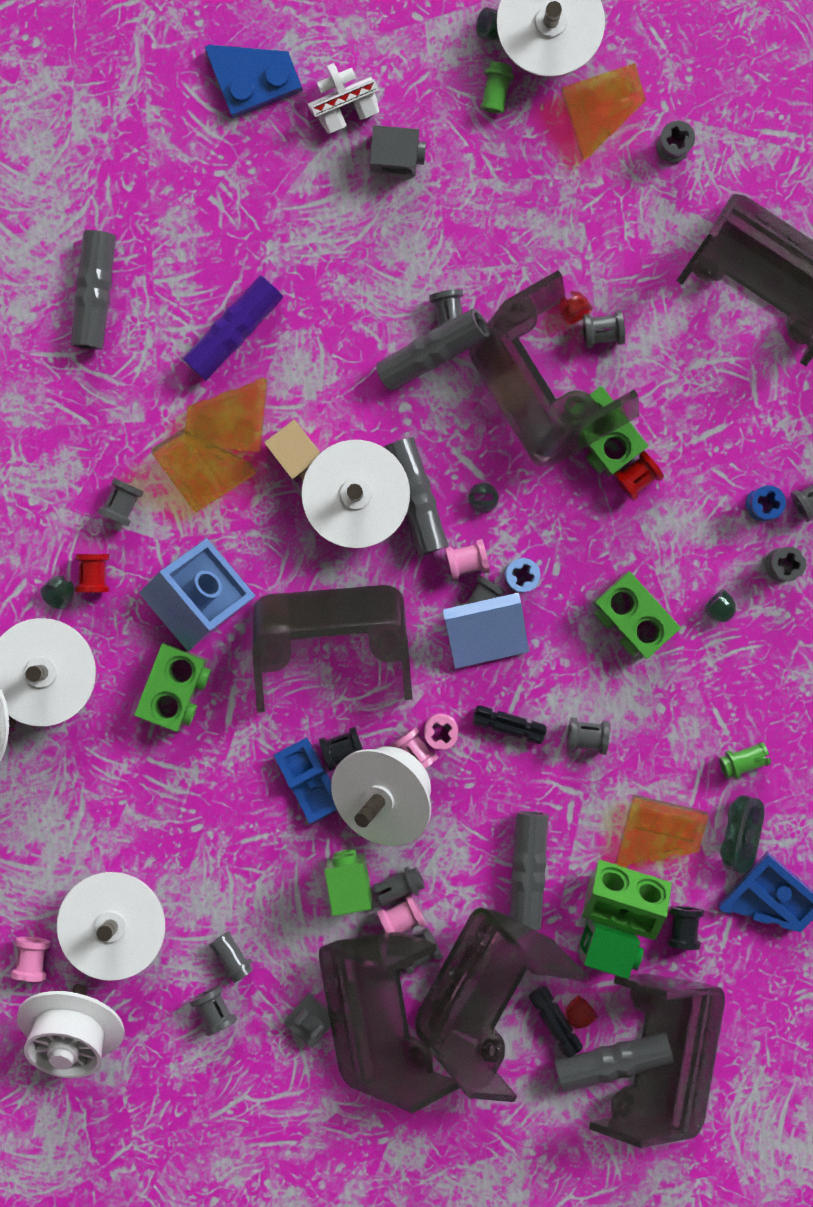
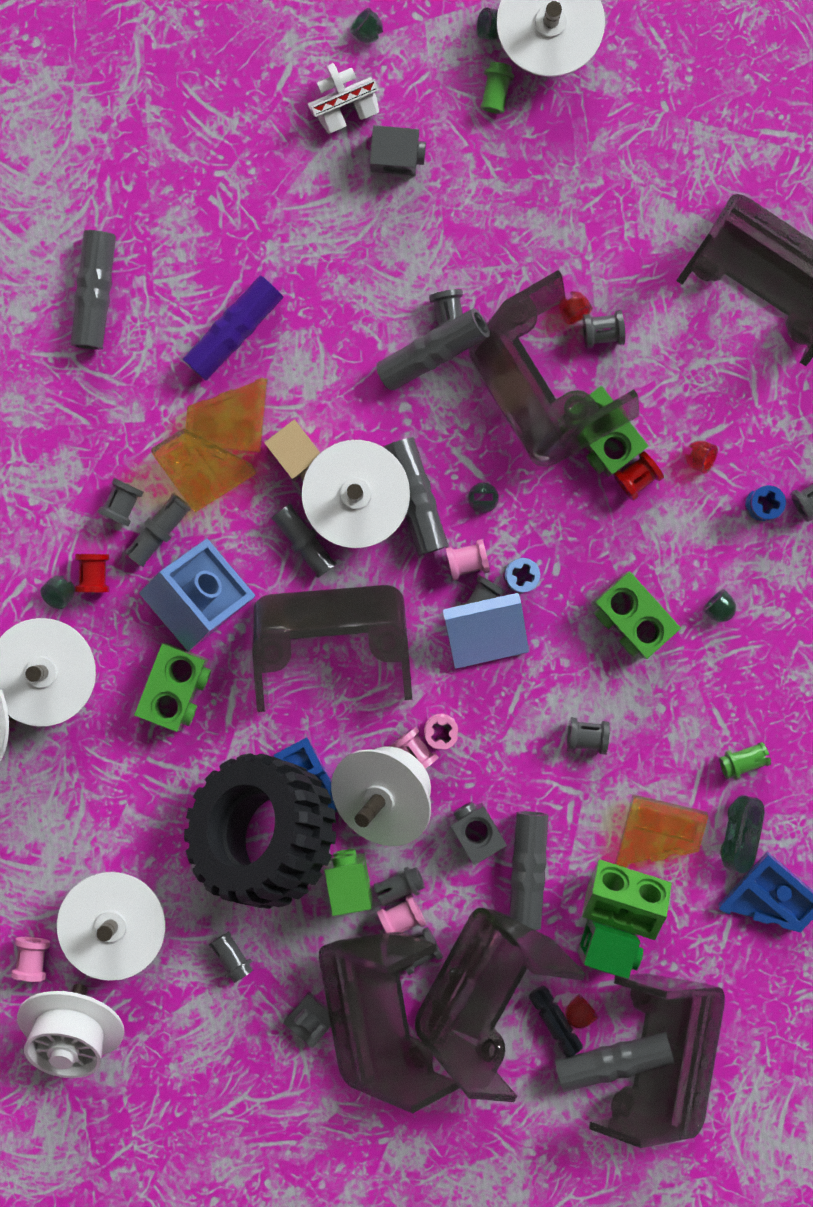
dark grey bush [190,985,237,1036] -> none
blue wing [205,45,303,118] -> none
black bush [319,727,363,771] -> none
black axle [472,705,547,744] -> none
wing [561,63,646,160] -> none
dark grey bush [656,120,695,164] -> none
black bush [666,906,704,950] -> none
dark grey bush [765,547,806,581] -> none
none -> dark grey pin [125,493,192,567]
none -> black tyre [184,753,336,909]
none -> dark grey pin [271,503,337,578]
none -> hinge [350,8,383,43]
none -> dark grey brick [450,801,507,865]
none -> clear red hinge [685,440,718,474]

